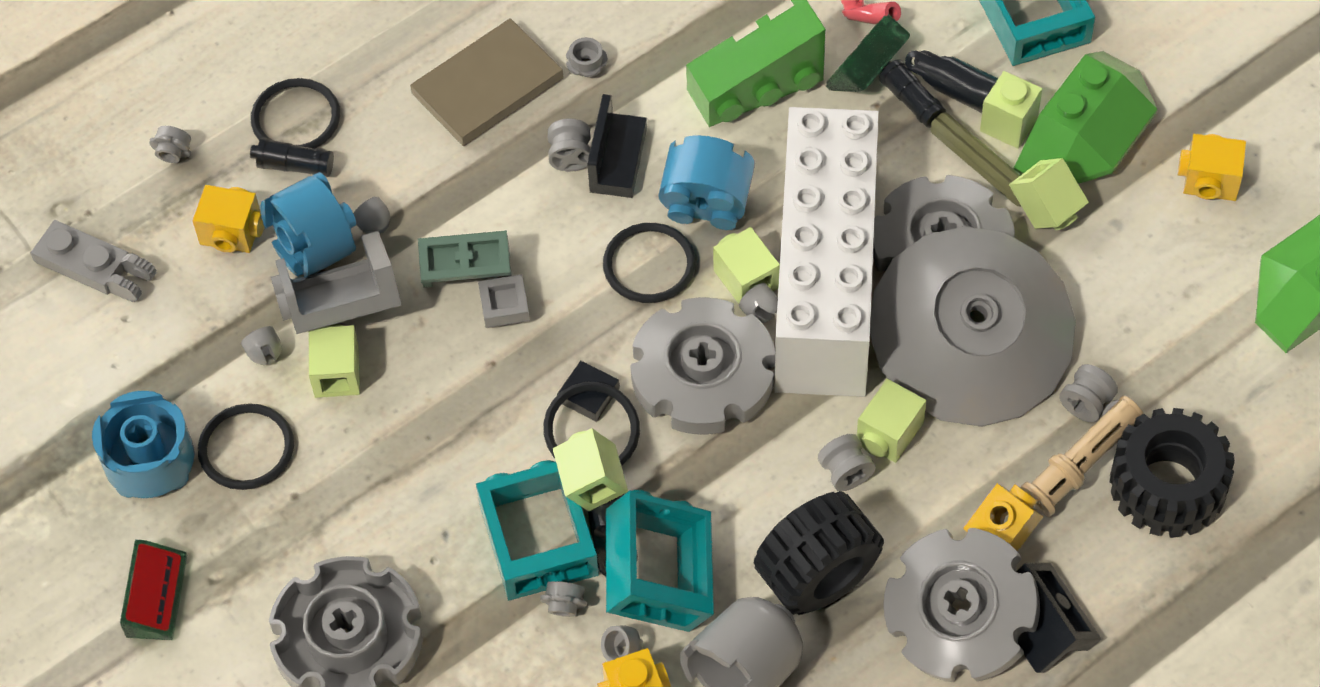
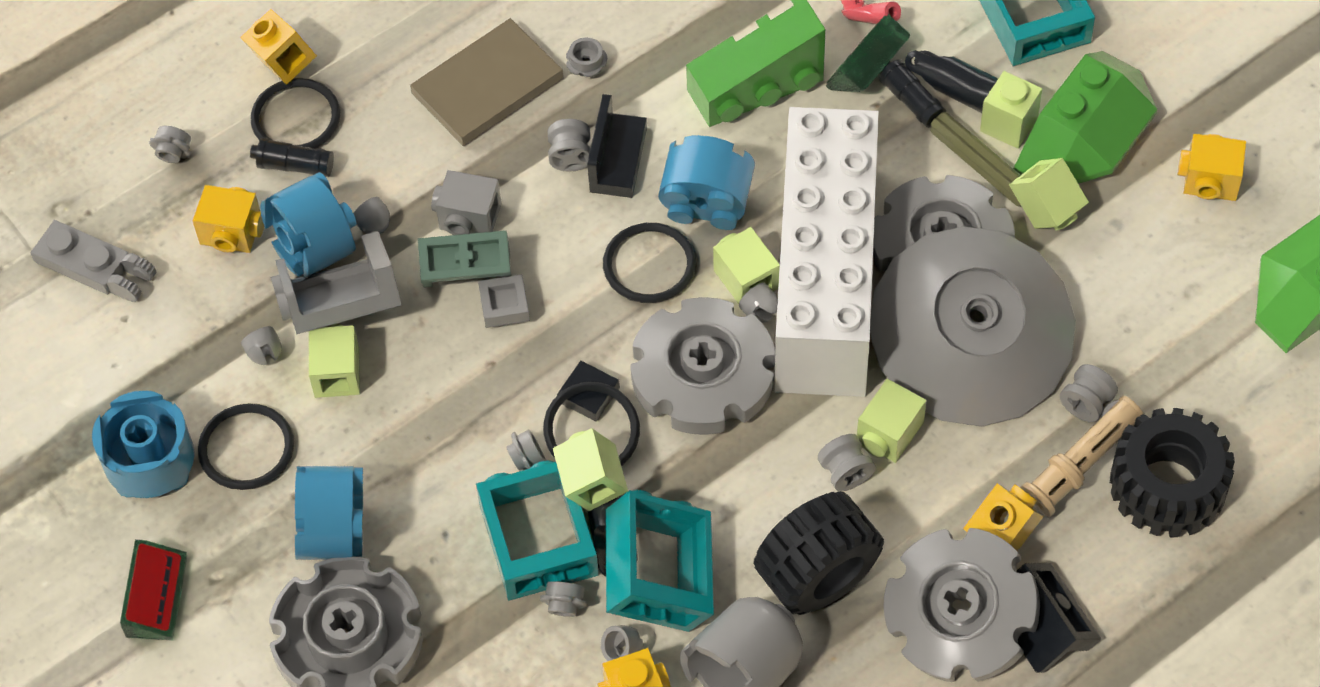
none -> yellow brick [240,9,317,85]
none -> dark azure brick [295,466,363,560]
none -> light grey brick [431,170,502,235]
none -> light grey plate [507,429,546,471]

